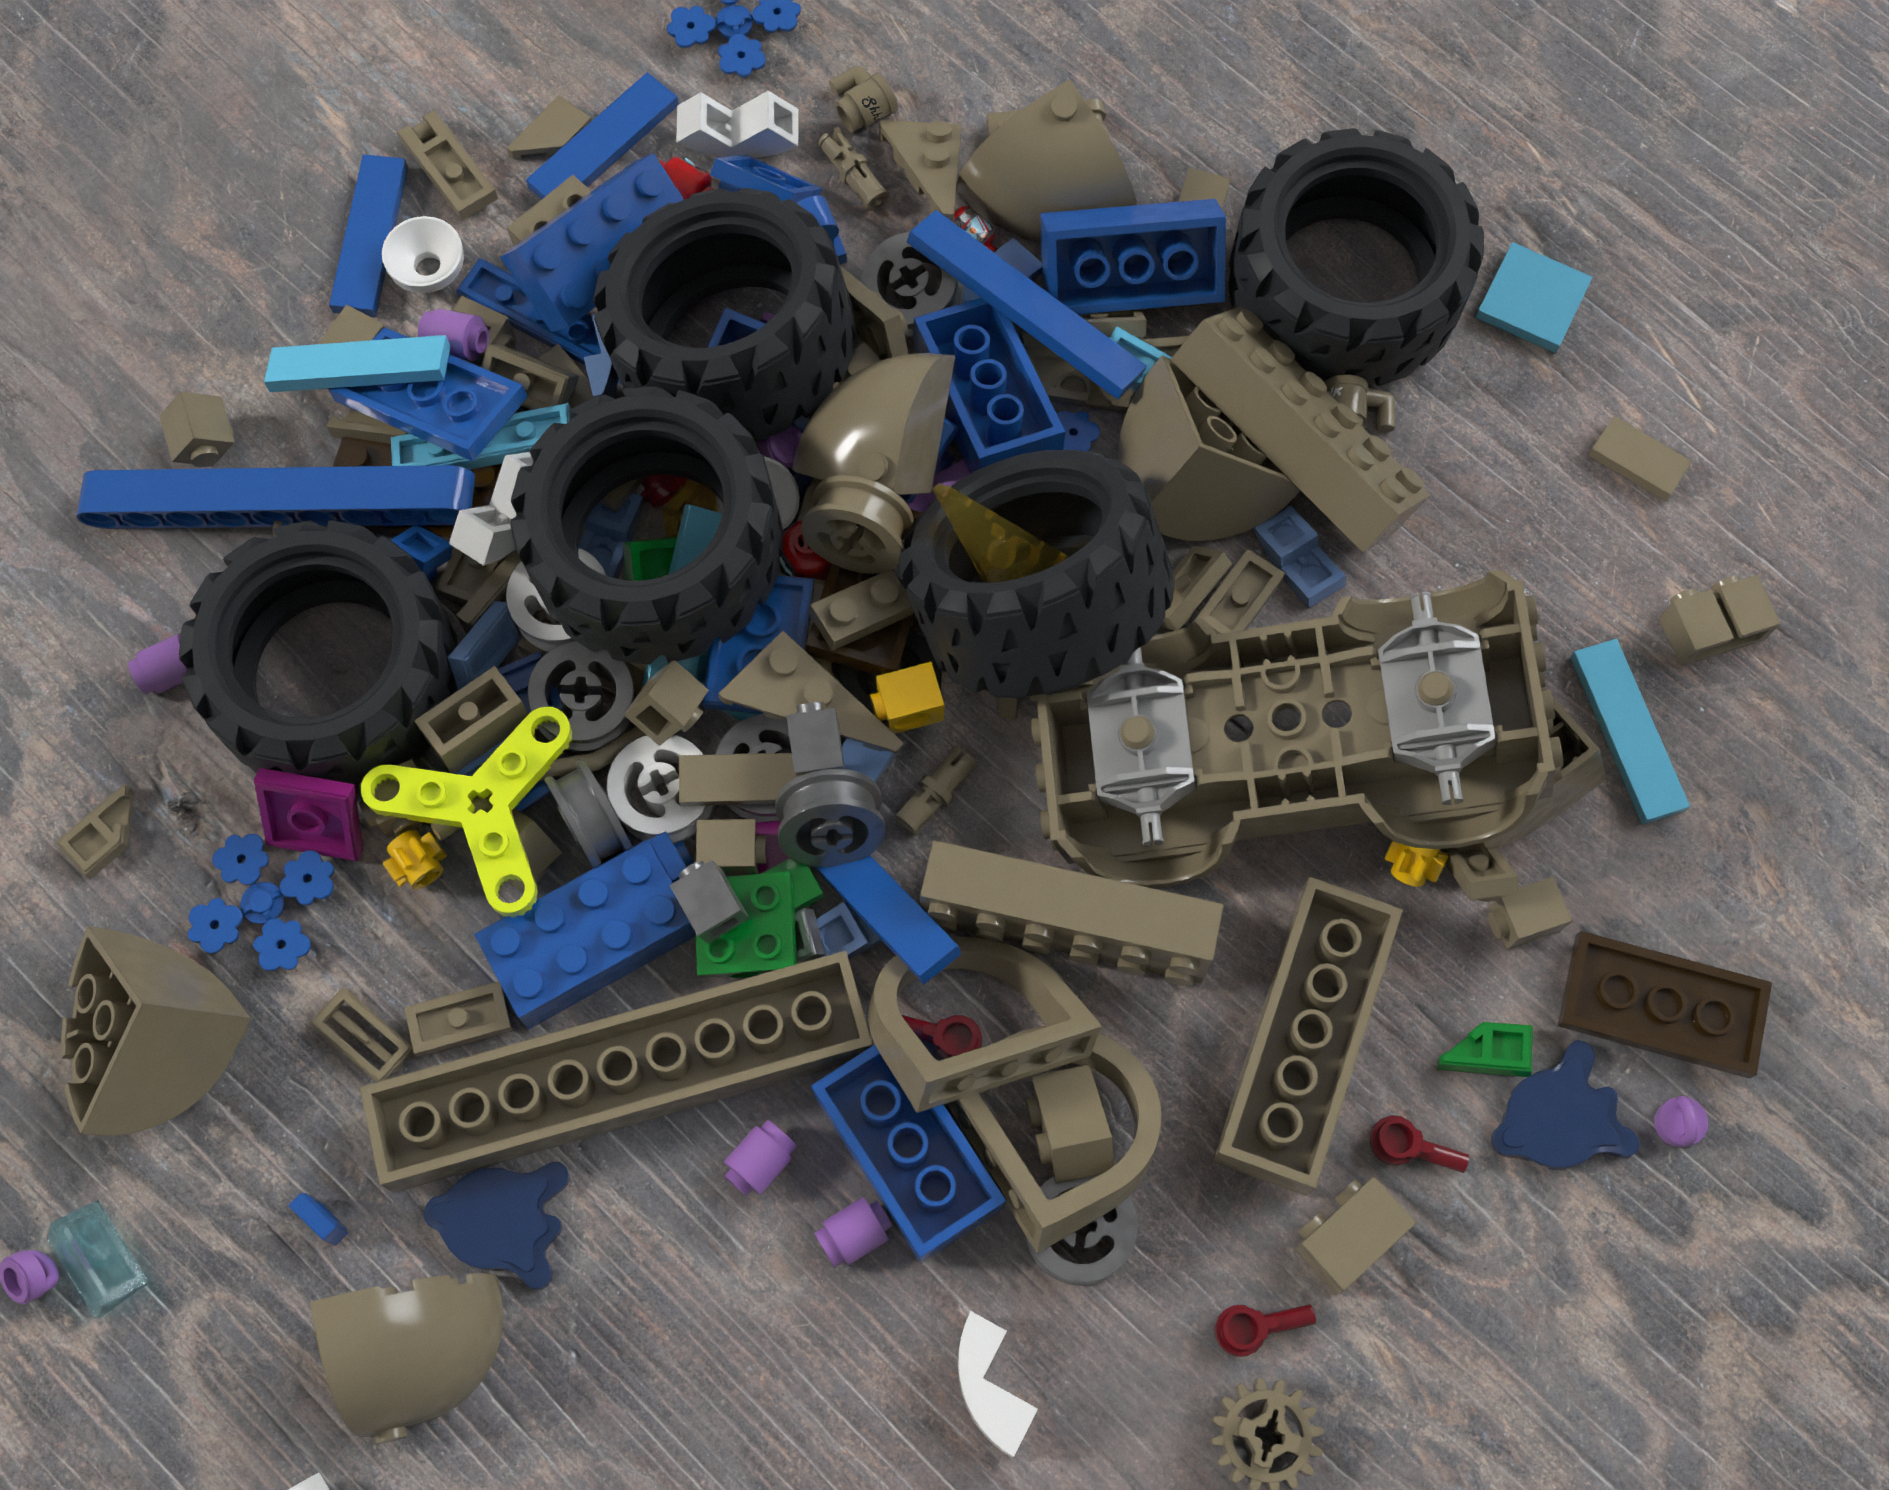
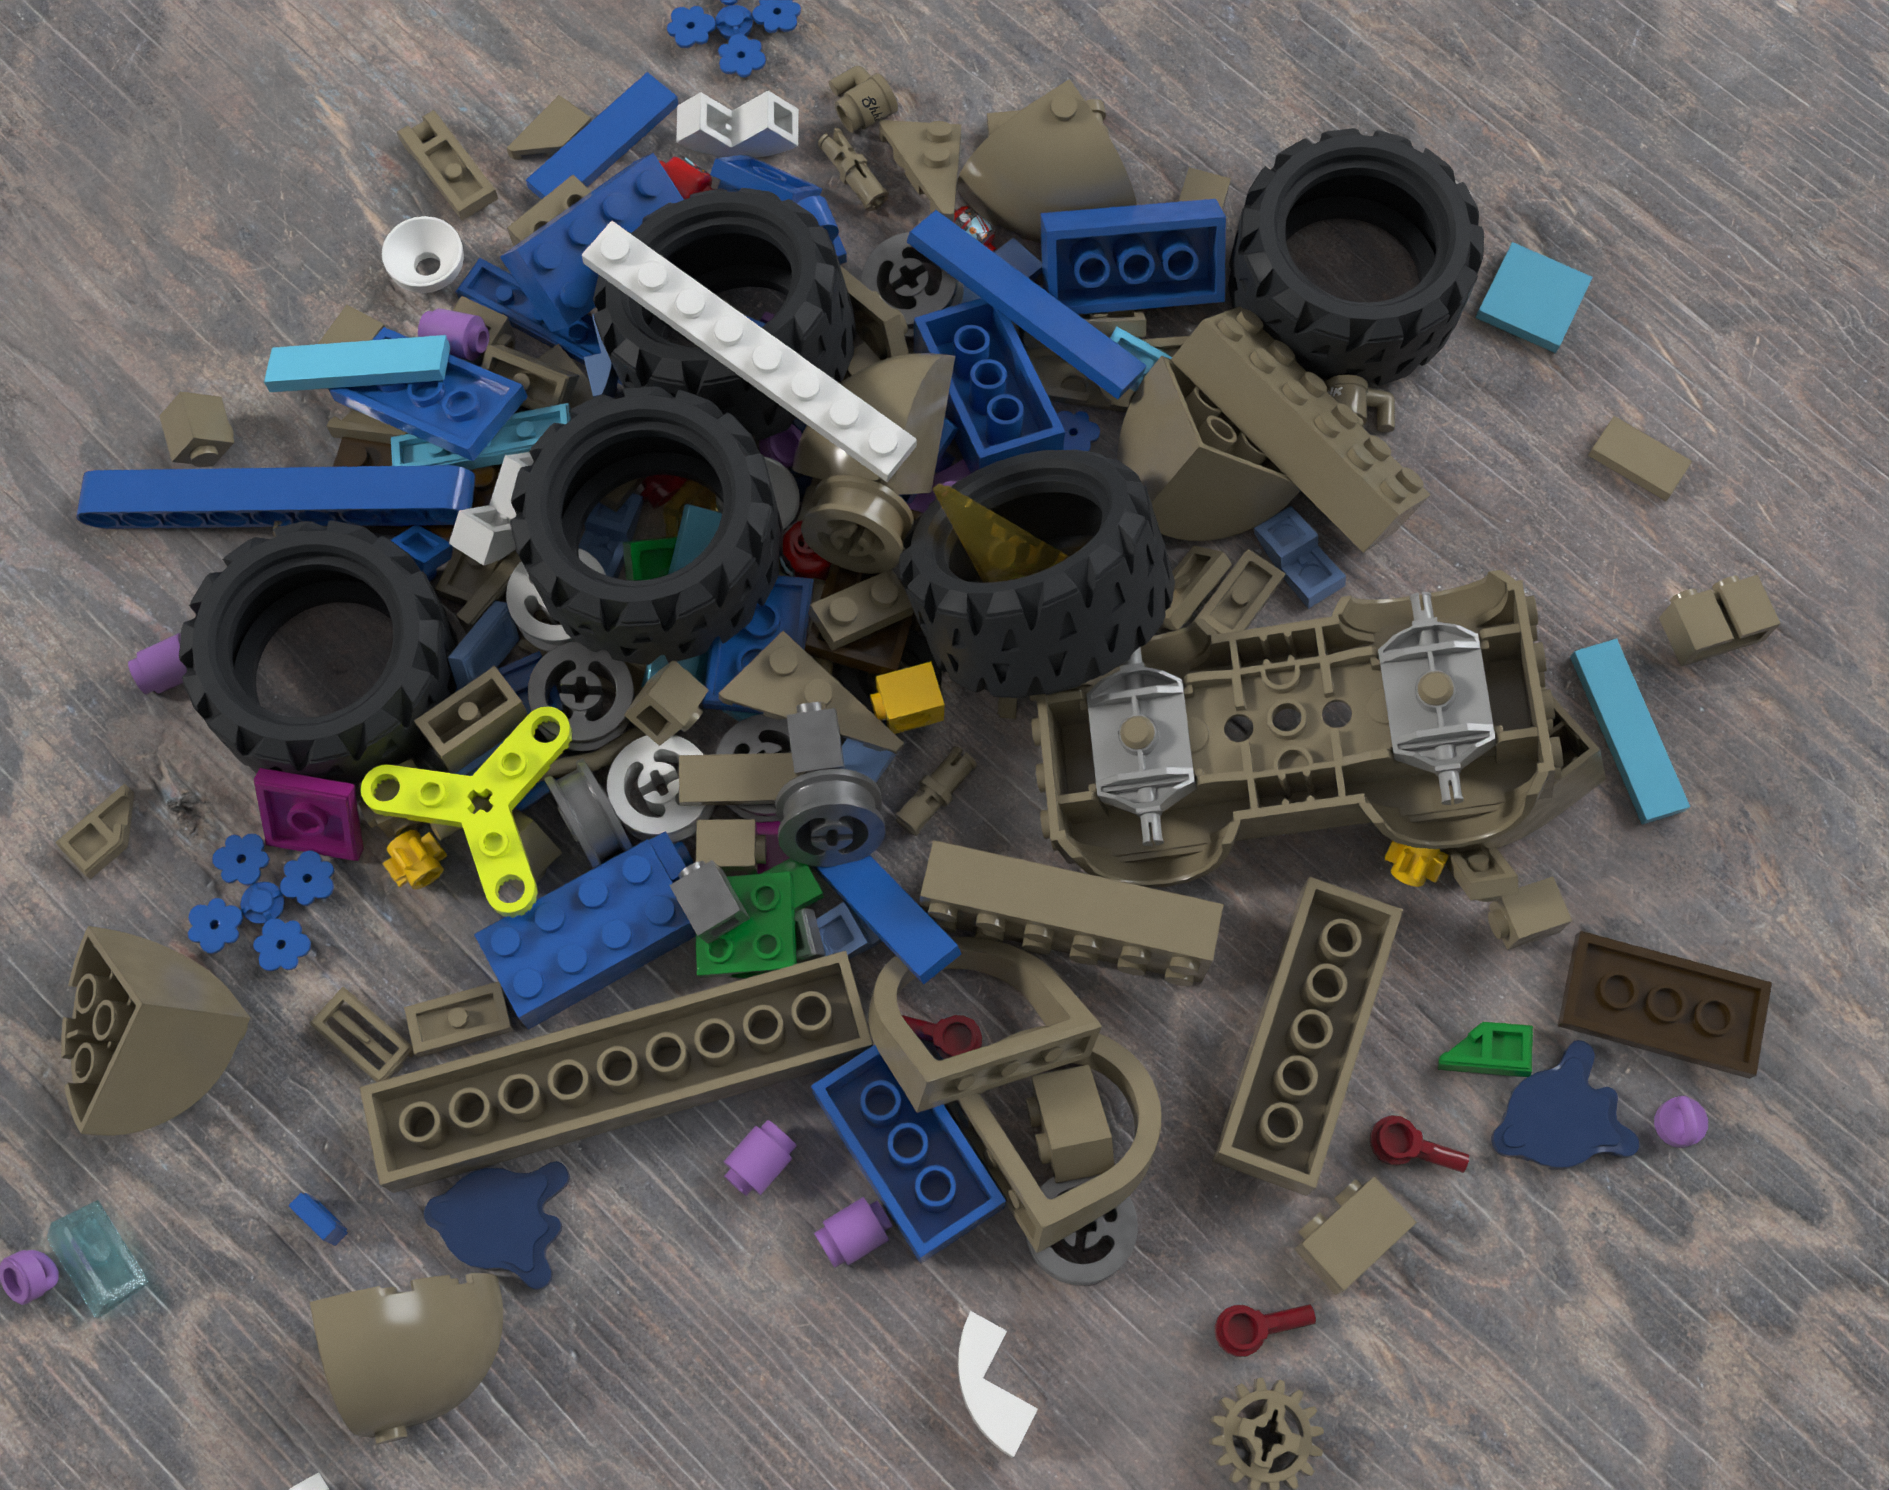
blue tile [329,154,408,317] -> none
none -> white plate [582,221,917,482]

